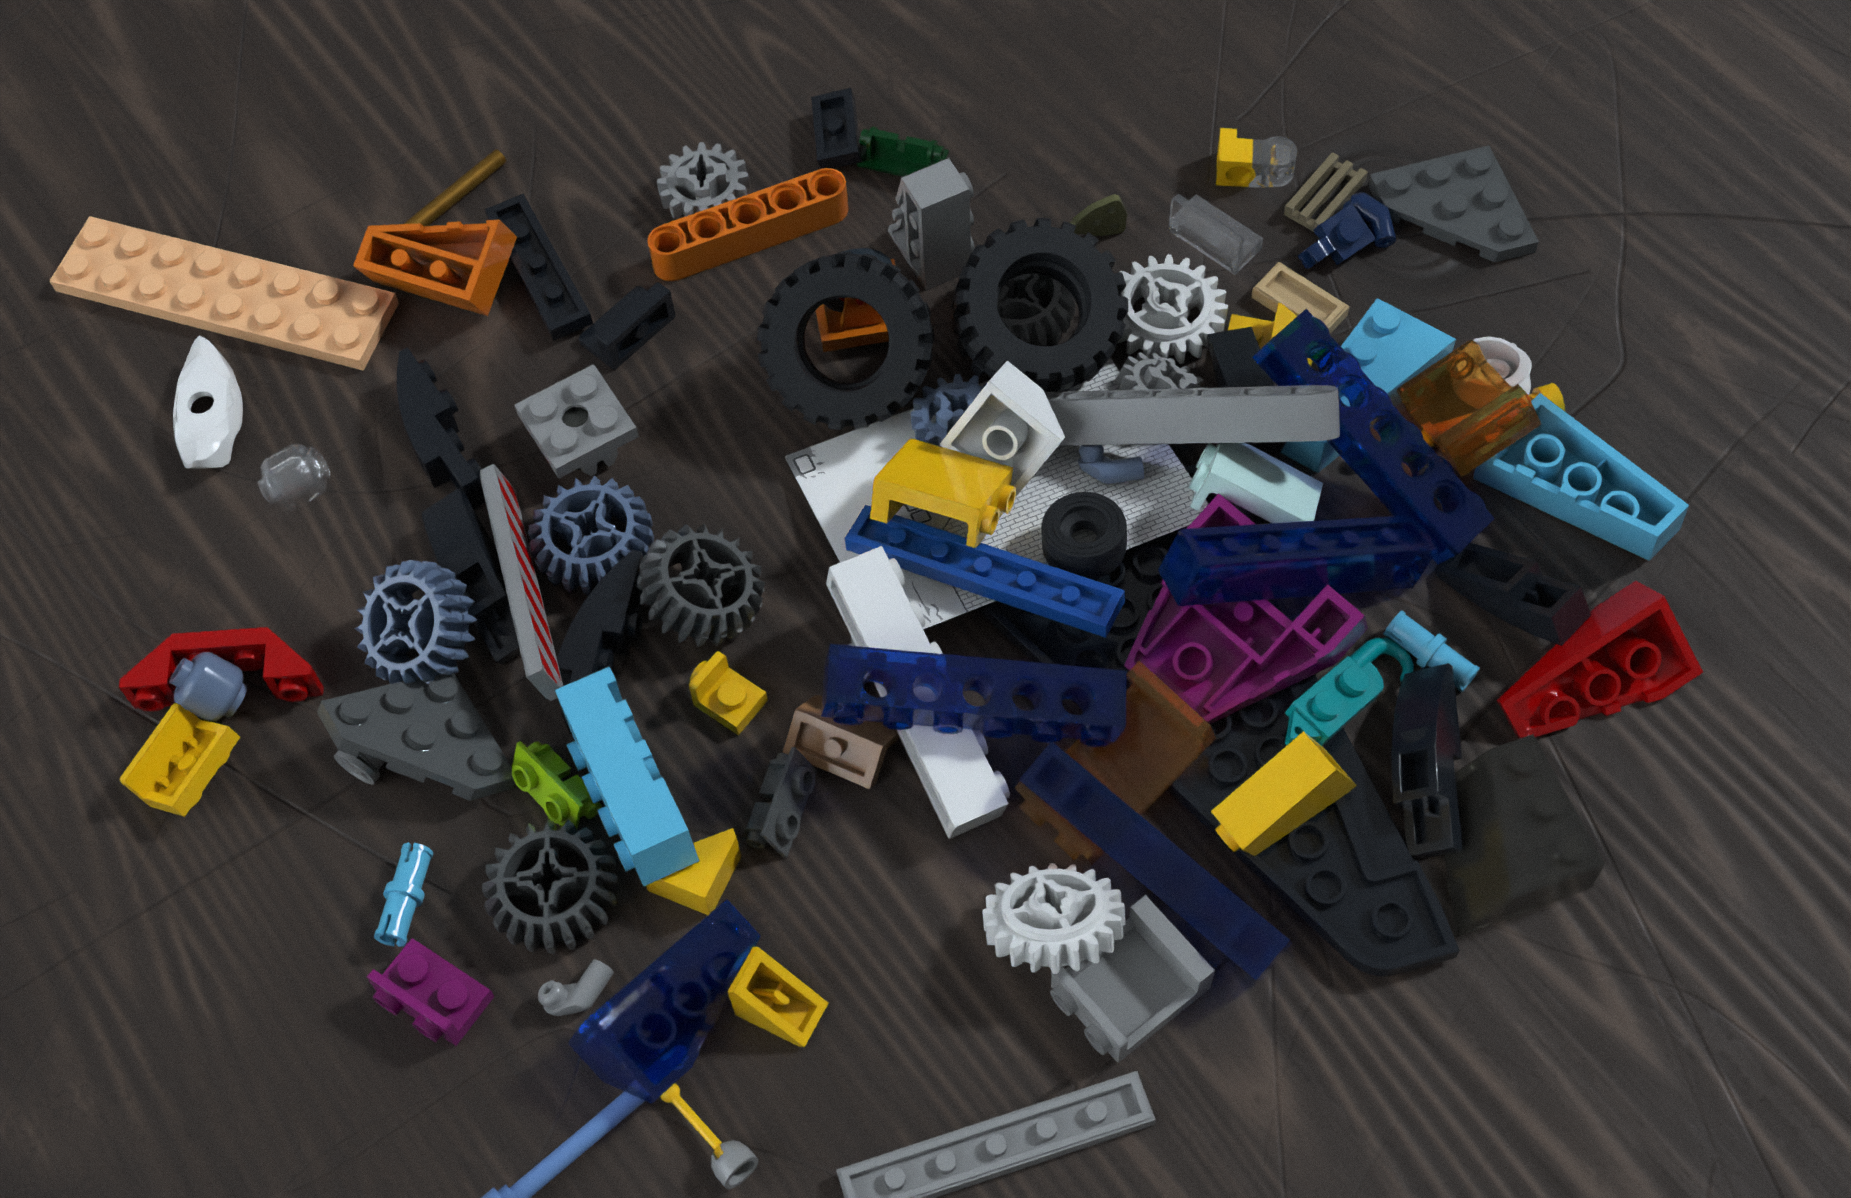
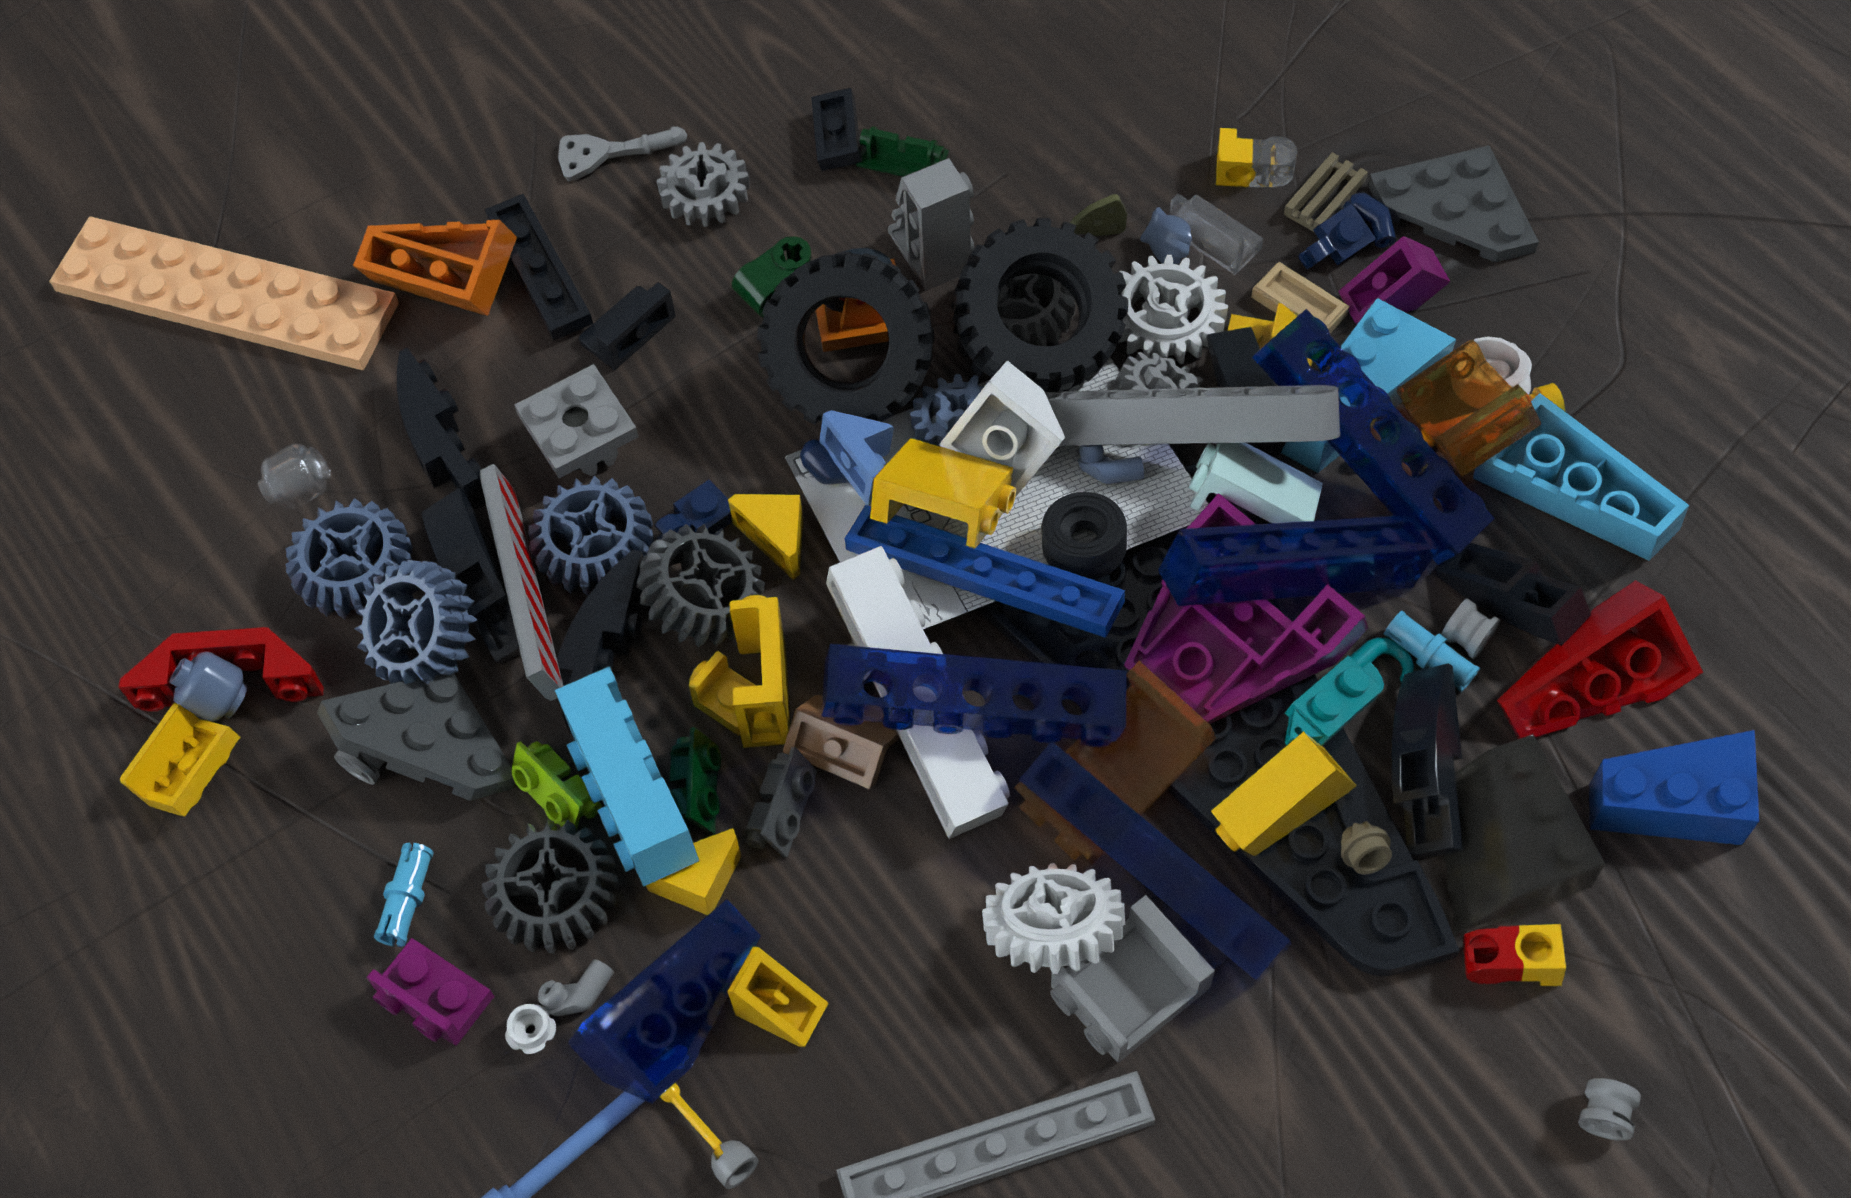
white piece [173,335,243,469] -> none
pearl gold bar [404,149,506,226] -> none
orange beam [647,168,849,281] -> none
none -> sand blue gear [285,498,413,620]
none -> white plate [505,1004,556,1054]
none -> light grey piece [558,126,687,182]
none -> dark blue plate [655,479,732,540]
none -> dark green hinge [669,727,721,835]
none -> yellow slope [728,494,804,580]
none -> yellow panel [729,595,790,748]
none -> dark green piece [732,236,812,318]
none -> dark blue arm [800,439,849,485]
none -> medium blue slope [819,410,894,506]
none -> sand blue animal [1140,207,1192,265]
none -> magenta slope [1338,236,1451,325]
none -> dark tan plate [1341,821,1392,874]
none -> light grey wheel [1441,599,1500,659]
none -> leg [1462,924,1566,986]
none -> light grey wheel [1578,1078,1641,1141]
none -> blue wedge [1589,730,1759,845]

